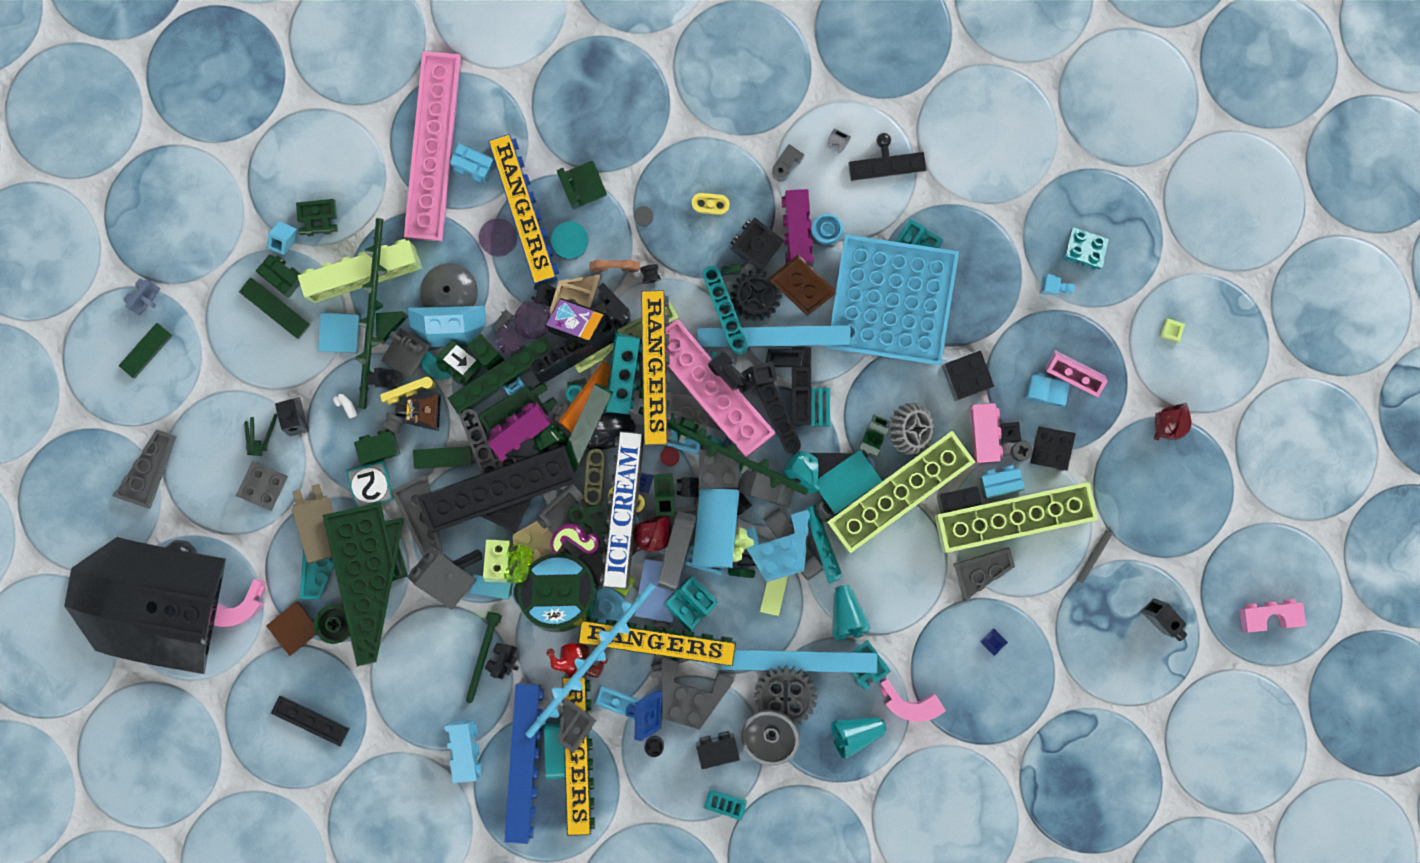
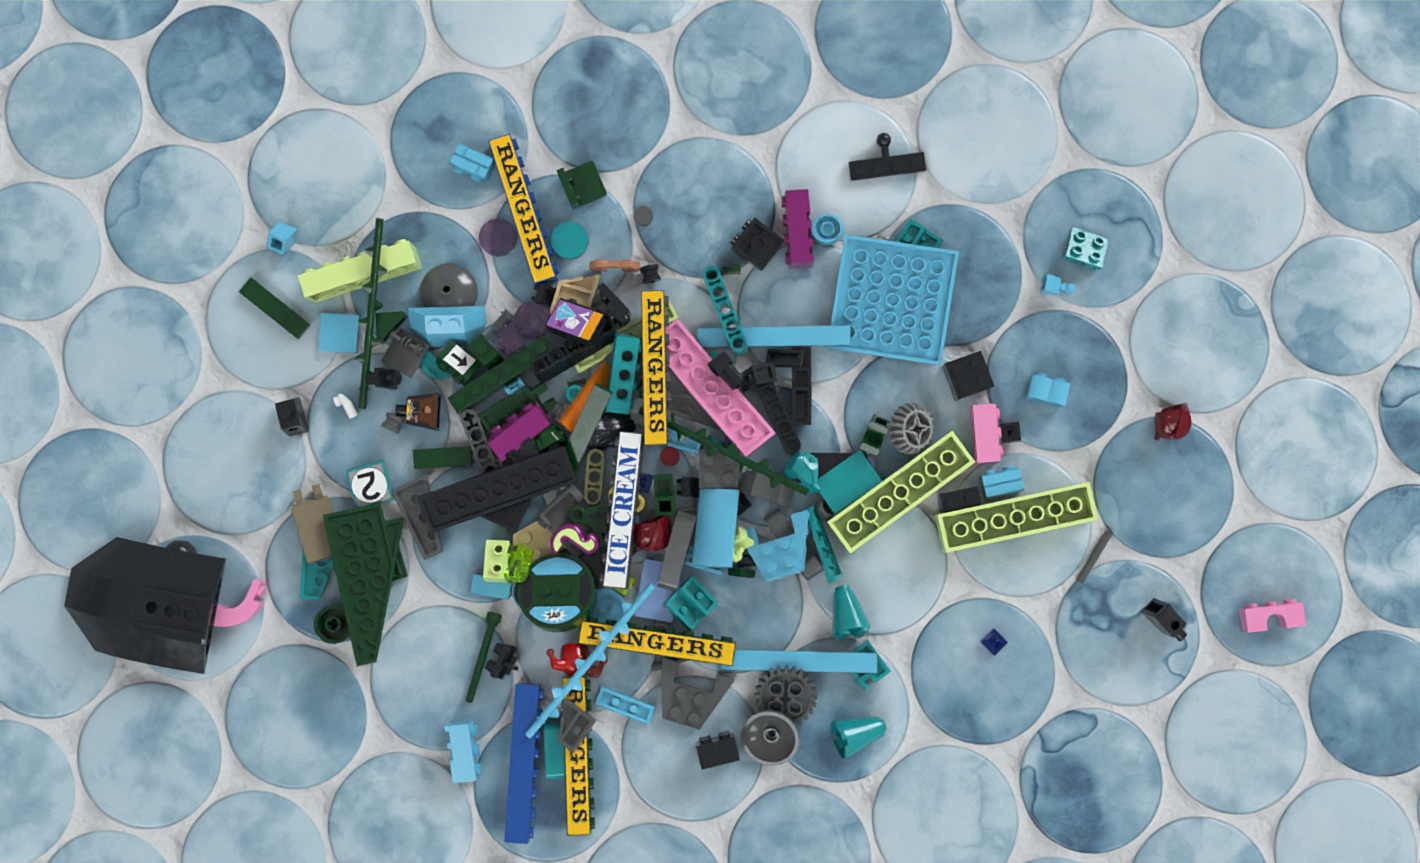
dark grey wing [112,430,177,509] -> none
dark green tile [118,322,173,379] -> none
sand blue hips [123,278,161,316] -> none
dark grey hinge [236,461,288,511] -> none
dark green plant [244,414,277,456] -> none
dark green brick [256,254,301,298] -> none
reddish brown tile [266,601,317,656] -> none
black tile [271,695,350,747] -> none
dark green plate [296,199,338,236] -> none
dark green brick [354,429,401,465] -> none
light yellow plate [380,377,436,405] -> none
bright pink plate [404,51,461,242] -> none
dark grey piece [407,546,483,610] -> none
blue tile [626,690,662,741] -> none
black wheel [644,735,664,757] -> none
dark green tile [679,418,699,432] -> none
light yellow plate [692,193,730,215] -> none
teal slope [704,789,747,821] -> none
black gear [730,270,782,322] -> none
yellowish green tile [760,576,788,616] -> none
reddish brown tile [769,254,836,316] -> none
dark grey leg [772,144,805,181] -> none
teal tile [811,388,830,427] -> none
tile [828,128,851,153] -> none
bright pink arch [879,678,946,722] -> none
dark grey wing [953,547,1015,602] -> none
dark grey wheel [1010,441,1032,461] -> none
black hinge [1030,426,1076,471] -> none
bright pink brick [1045,350,1108,397] -> none
yellowish green tile [1160,318,1185,343] -> none

